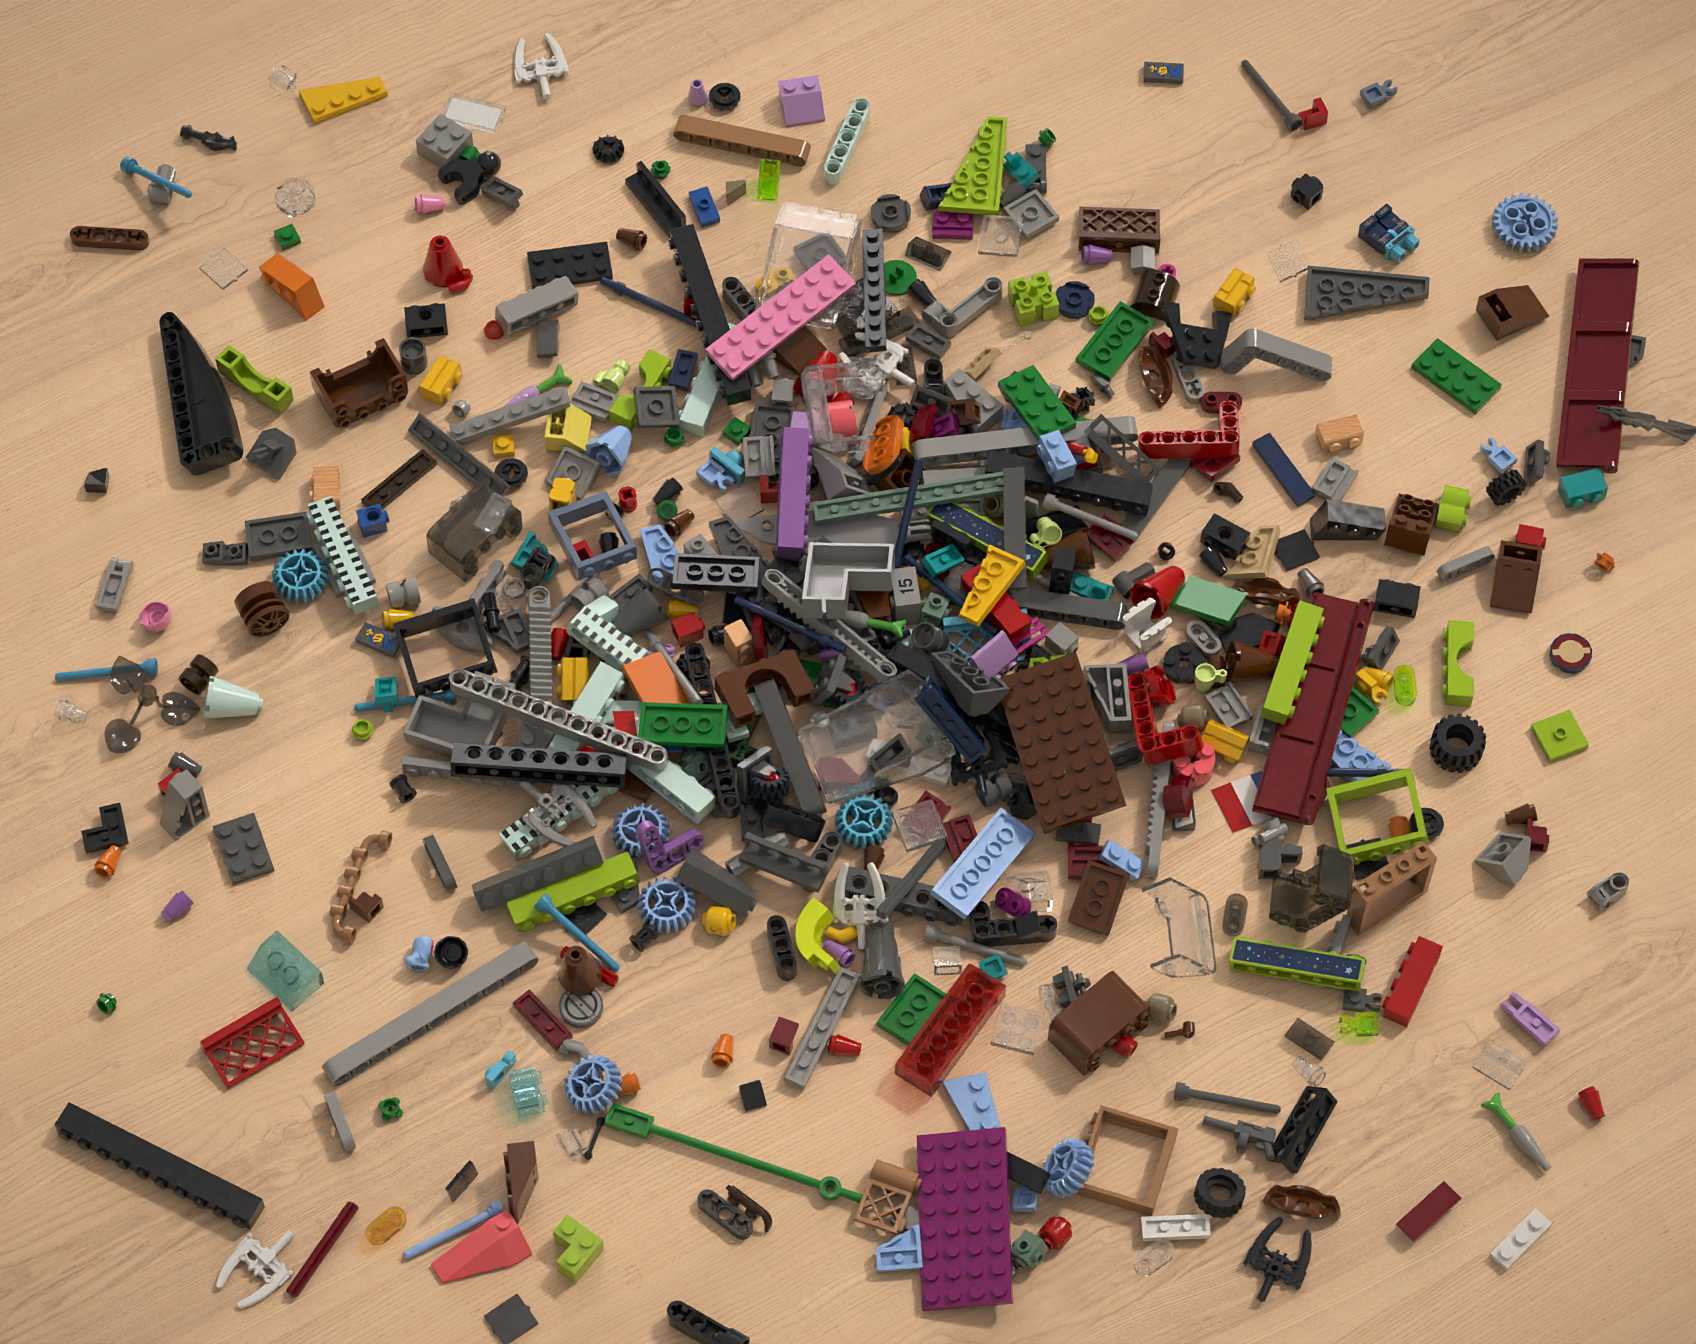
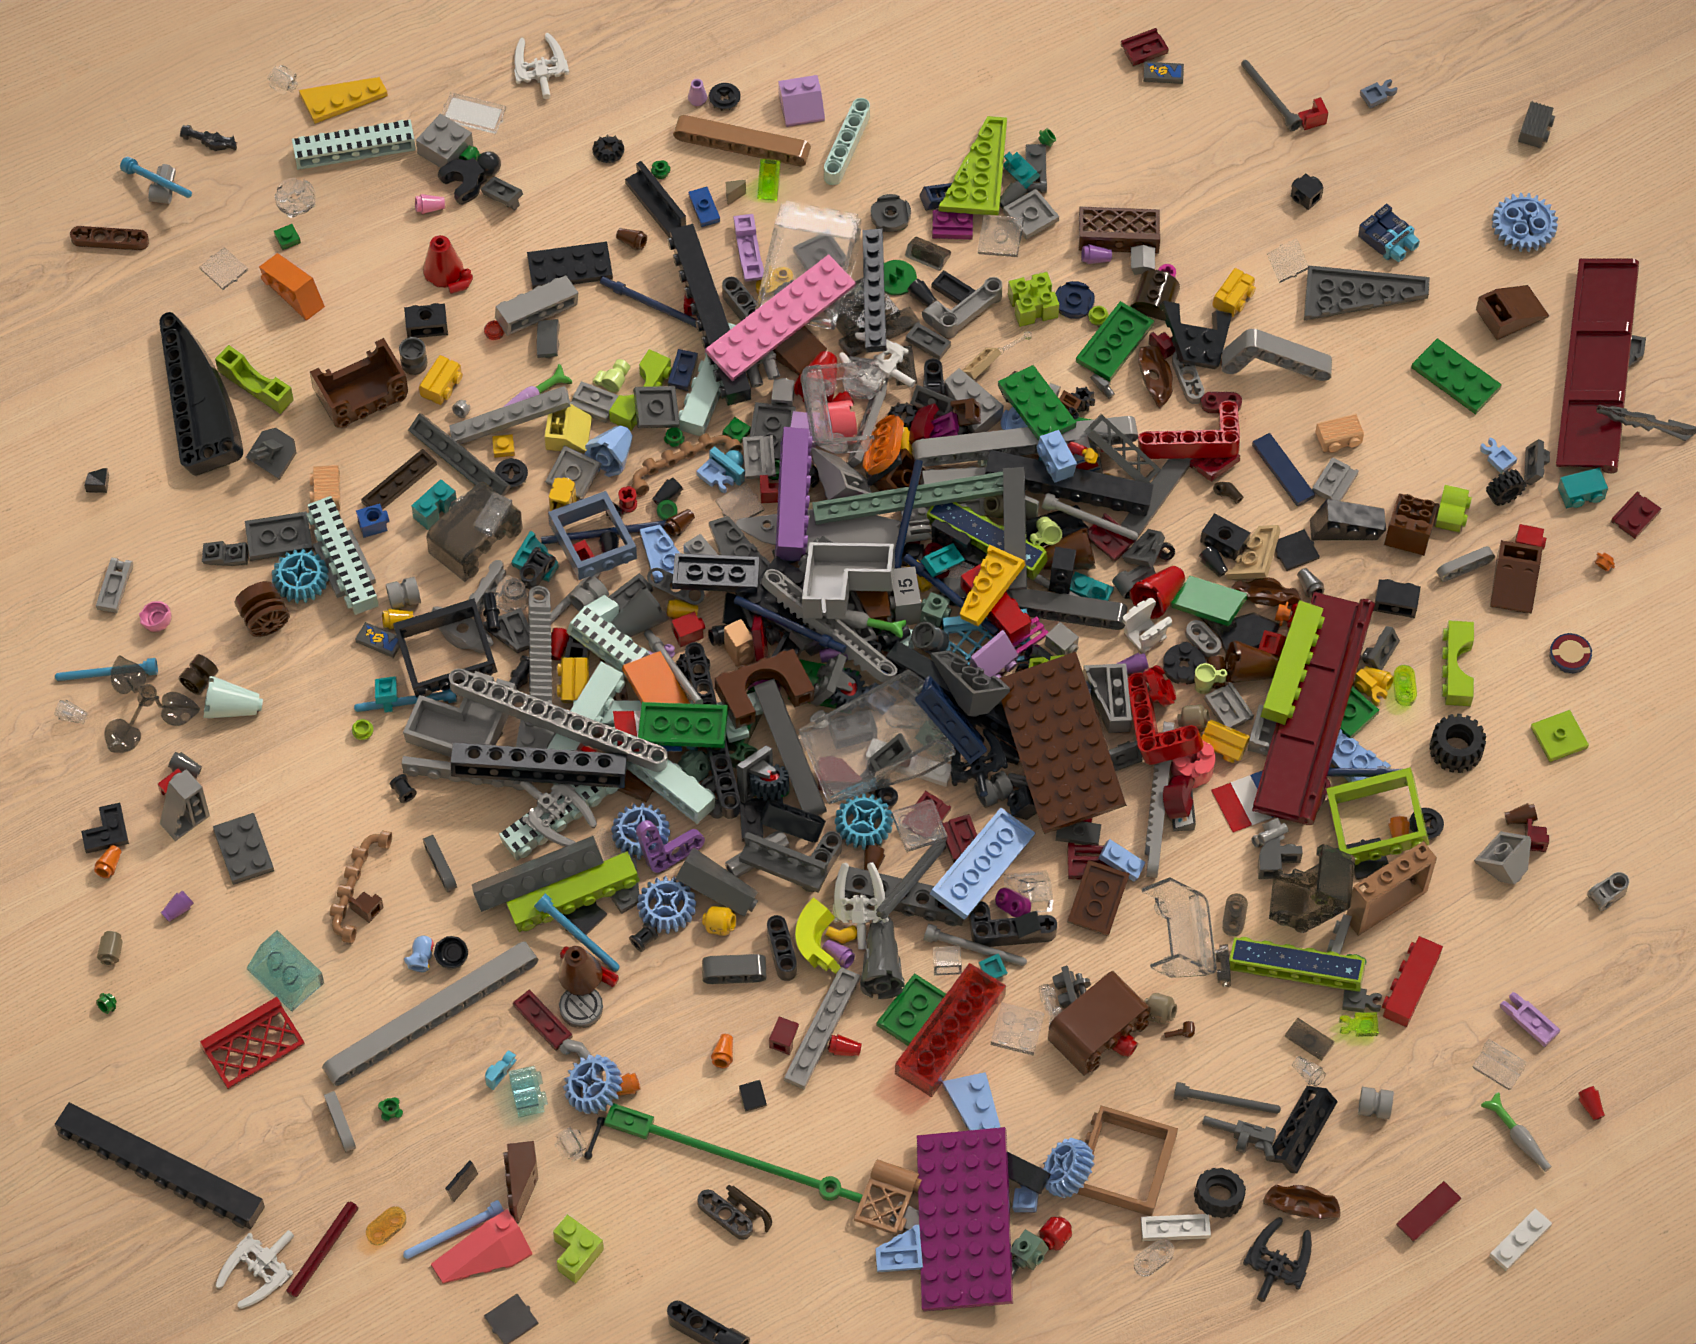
none -> dark tan brick [97,931,123,966]
none -> light aqua brick [292,119,416,170]
none -> teal brick [411,479,457,530]
none -> dark blue bar [541,520,666,545]
none -> medium nougat bar [631,434,742,497]
none -> dark grey beam [702,954,767,984]
none -> lavender slope [733,214,765,282]
none -> black tile [931,270,976,304]
none -> dark red plate [1121,28,1169,66]
none -> dark grey wing [1122,529,1165,568]
none -> clear smoke plate [1215,944,1231,987]
none -> light grey wheel [1358,1086,1394,1119]
none -> dark grey brick [1518,101,1555,148]
none -> dark red plate [1611,491,1662,539]

